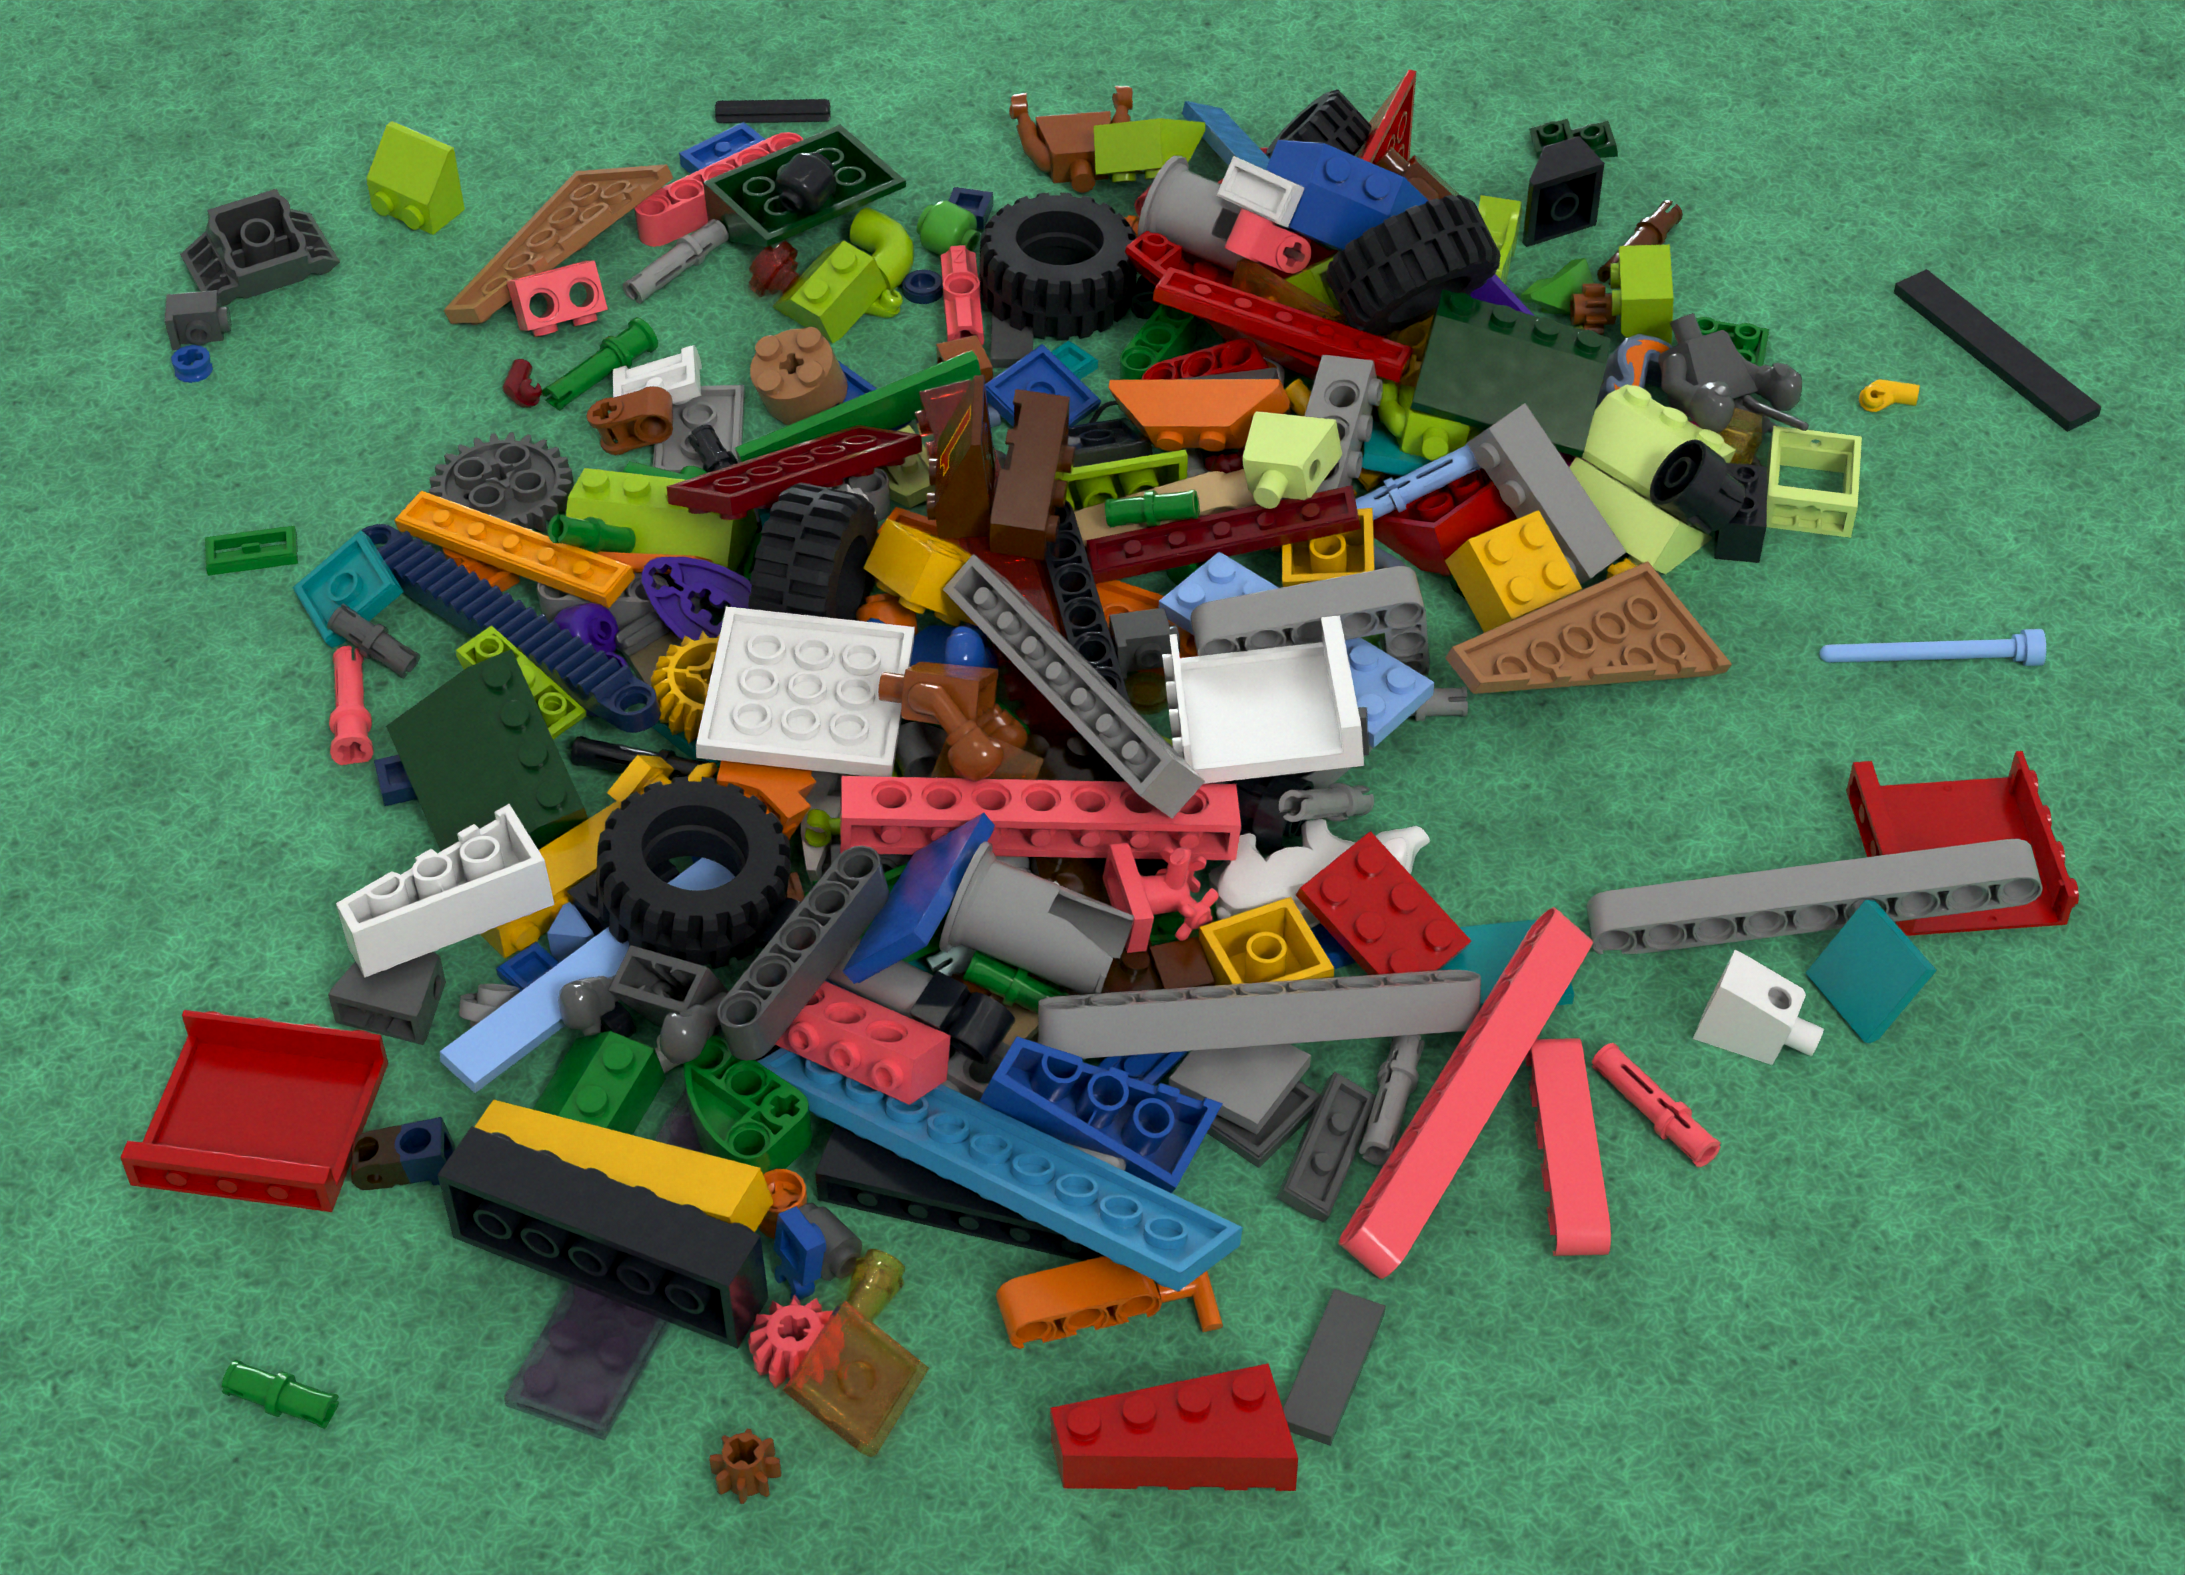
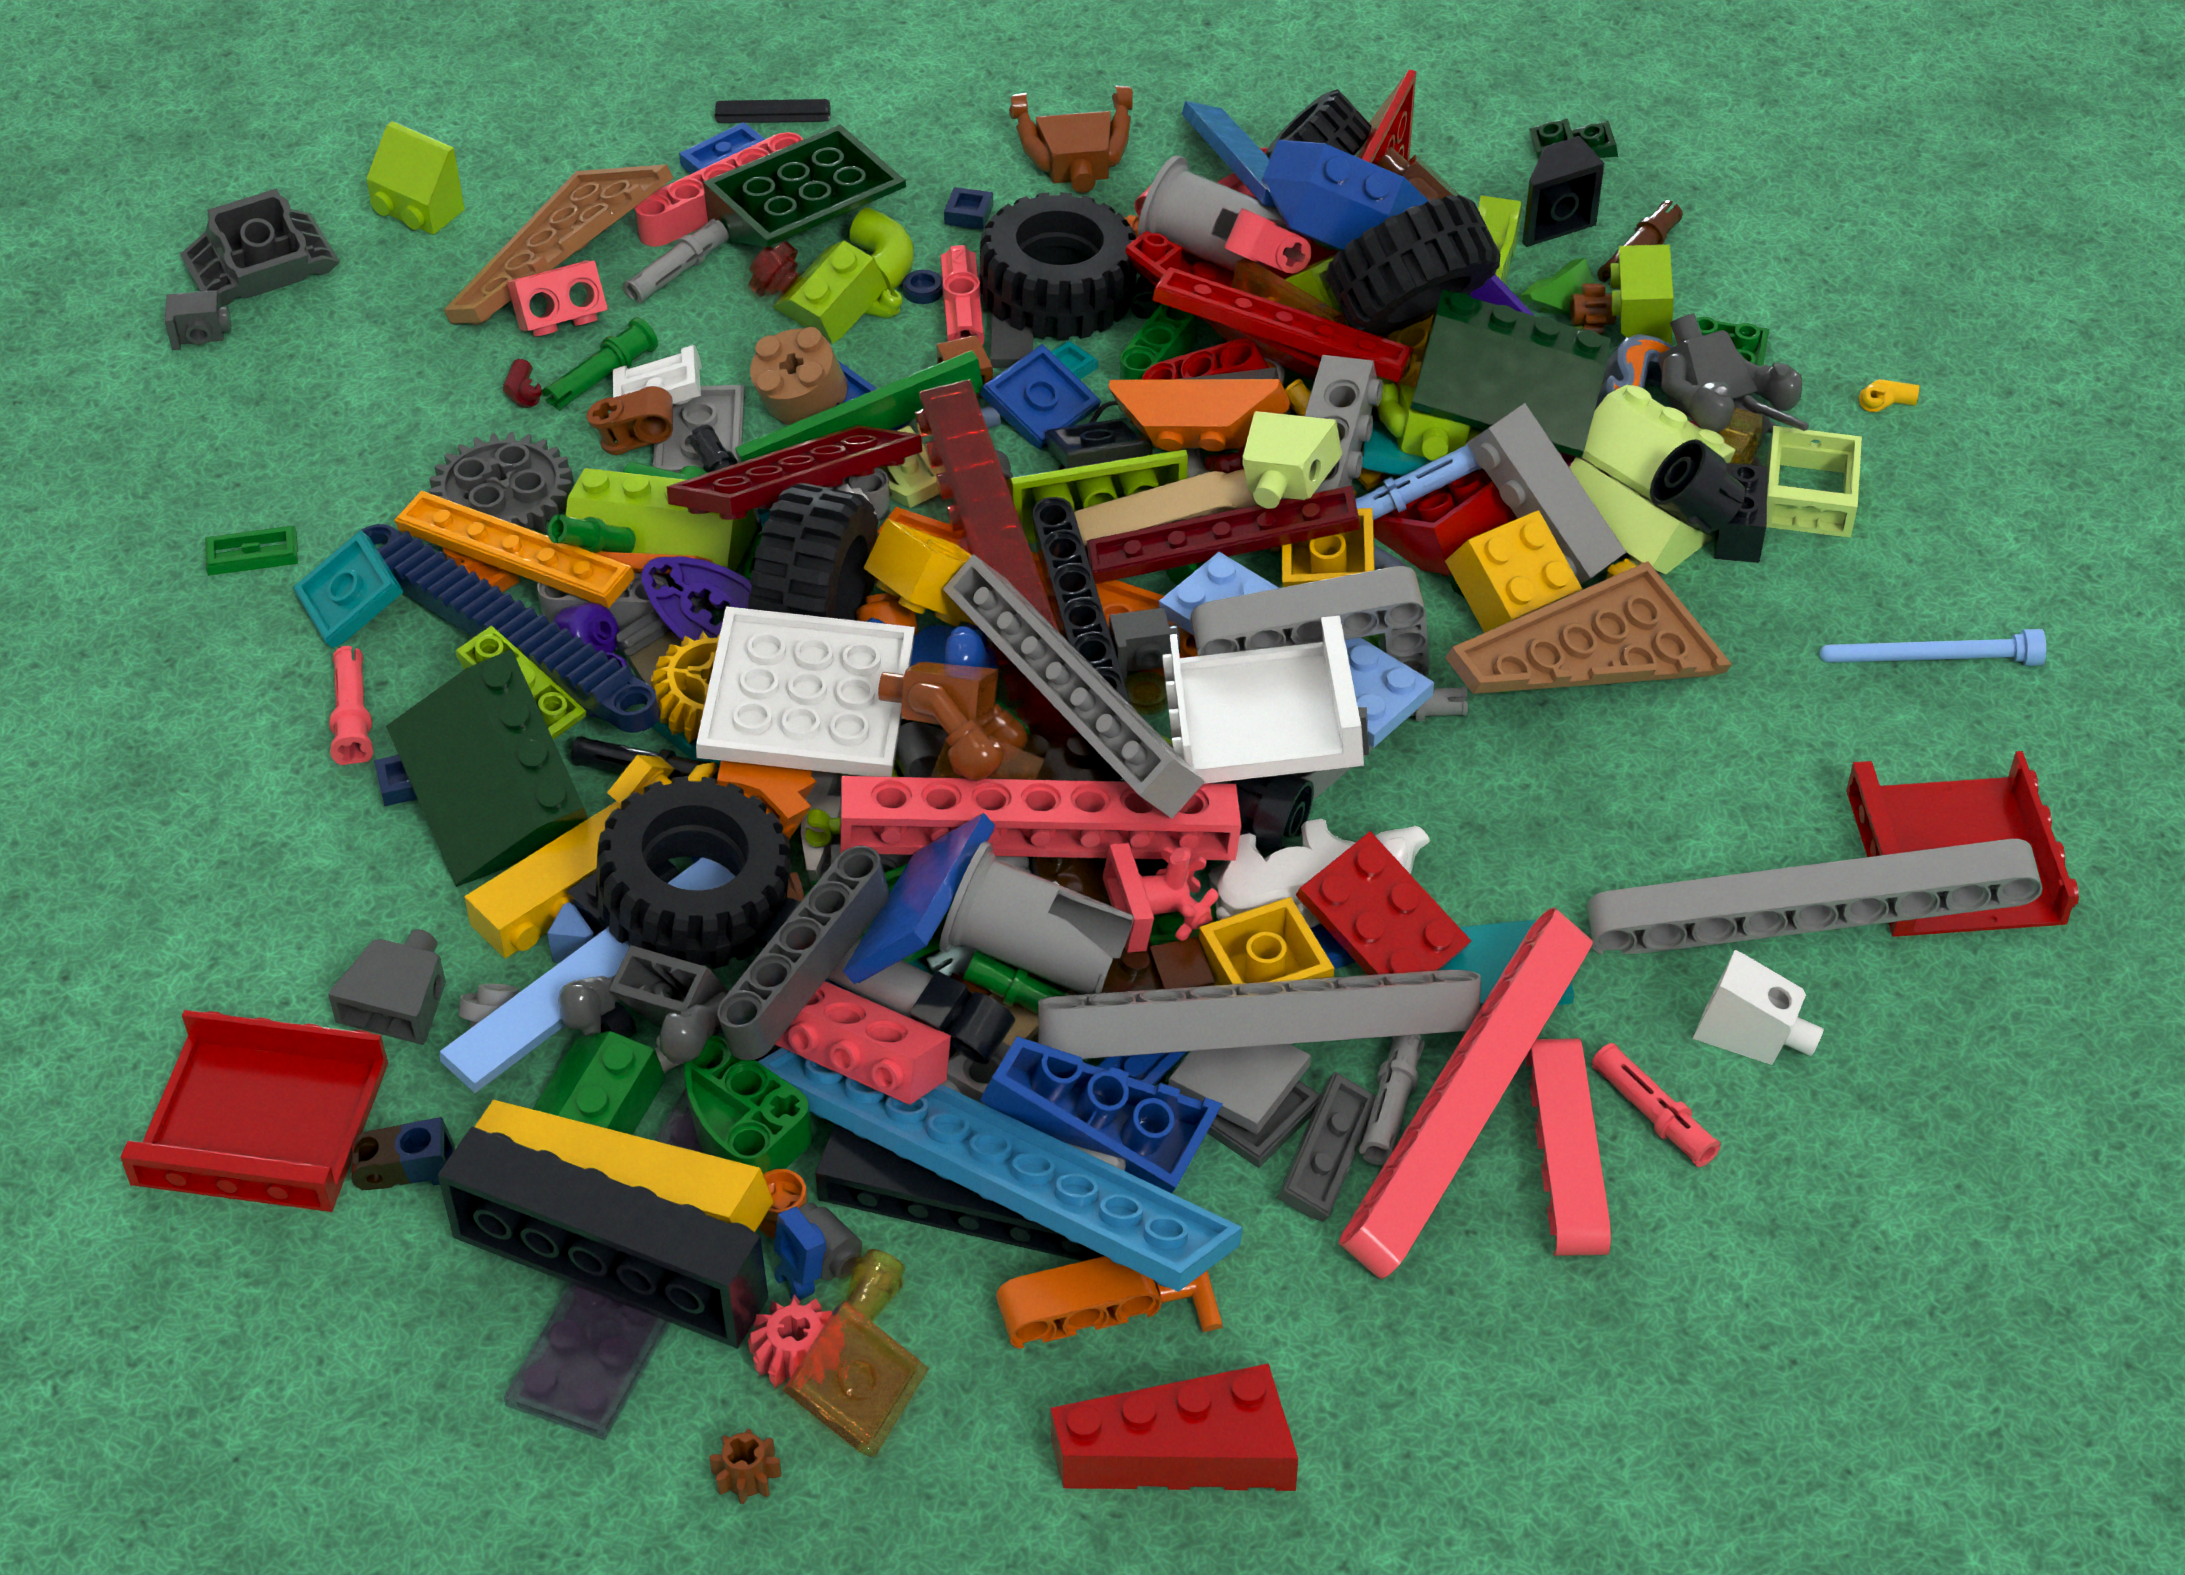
blue bush [171,345,213,383] -> none
green pin [222,1360,339,1429] -> none
dark grey pin [327,604,420,679] -> none
white wedge [336,804,555,978] -> none
blue tile [496,942,559,992] -> none
black head [775,152,837,214] -> none
bright green head [917,200,980,256] -> none
reddish brown slope [927,375,996,538] -> none
reddish brown wedge [990,389,1076,560] -> none
lime slope [1094,118,1206,183] -> none
green pin [1105,489,1200,528] -> none
white tile [1216,156,1305,228] -> none
light grey pin [1279,783,1374,822] -> none
dark grey tile [1283,1289,1386,1446] -> none
teal tile [1806,900,1937,1043] -> none
black tile [1894,269,2101,432] -> none

